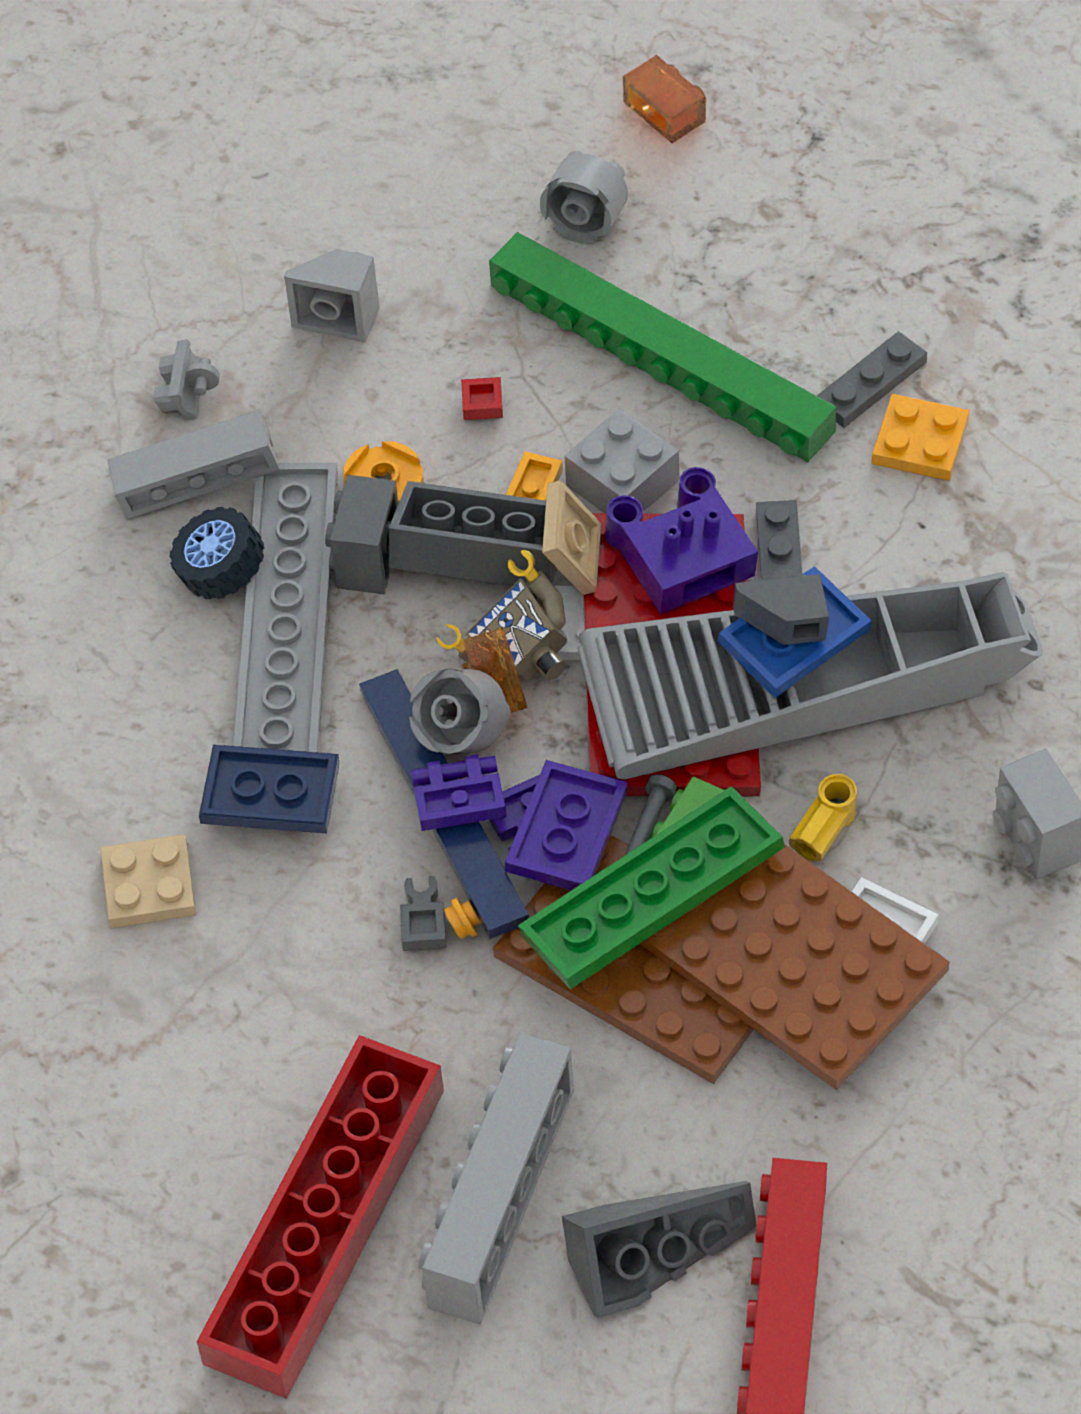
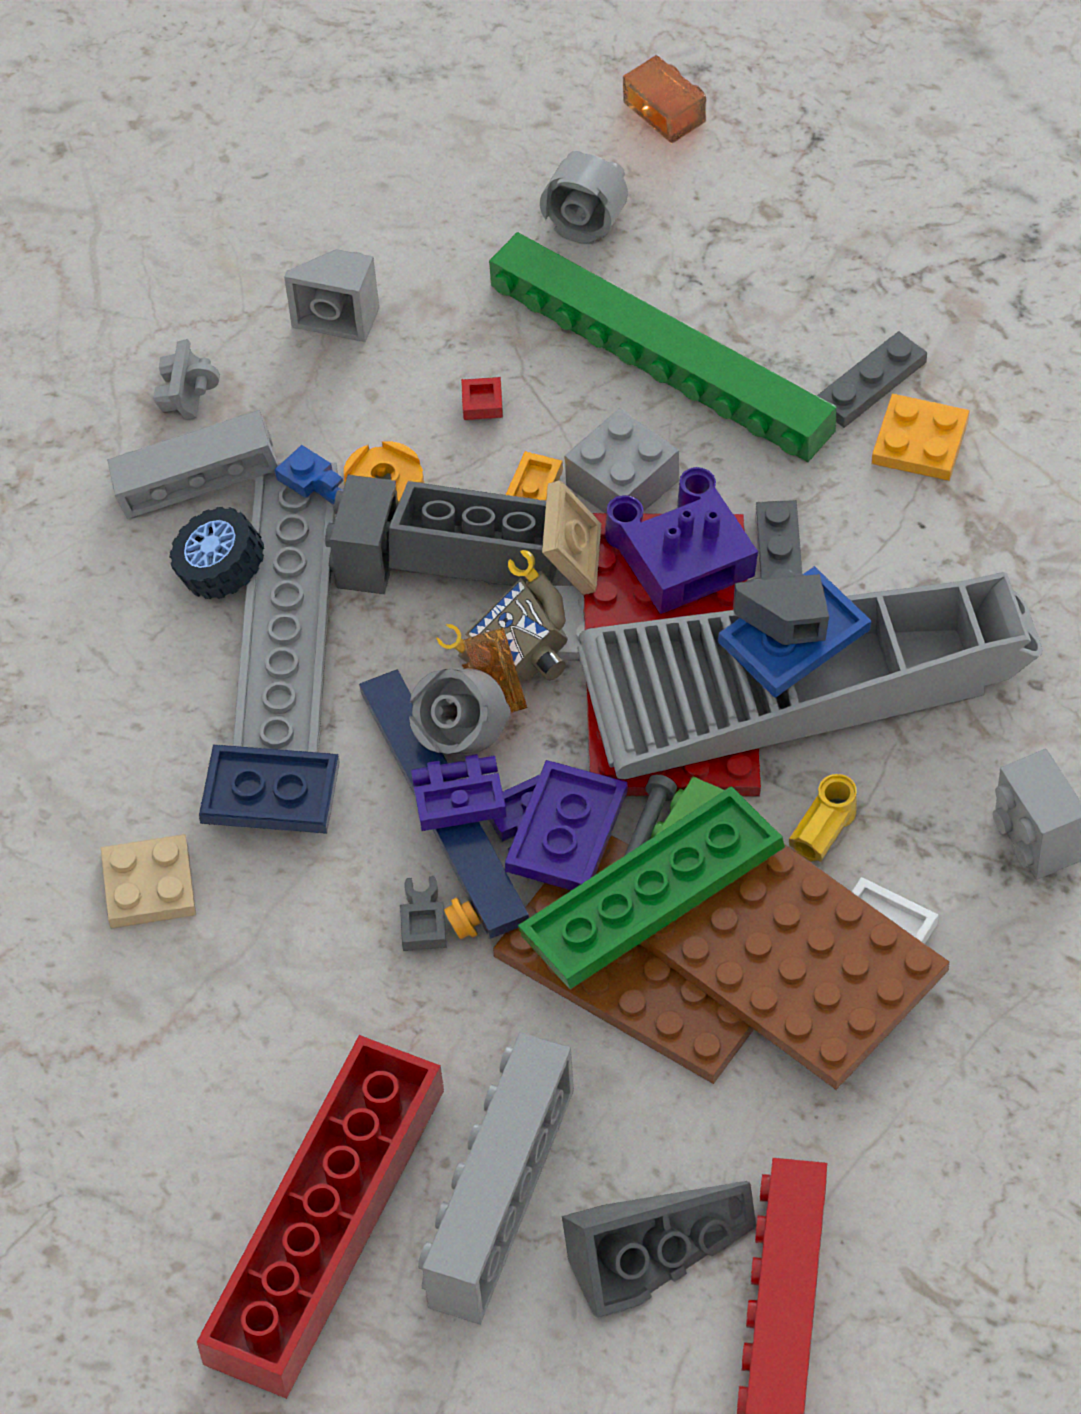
none -> blue plate [274,445,343,504]

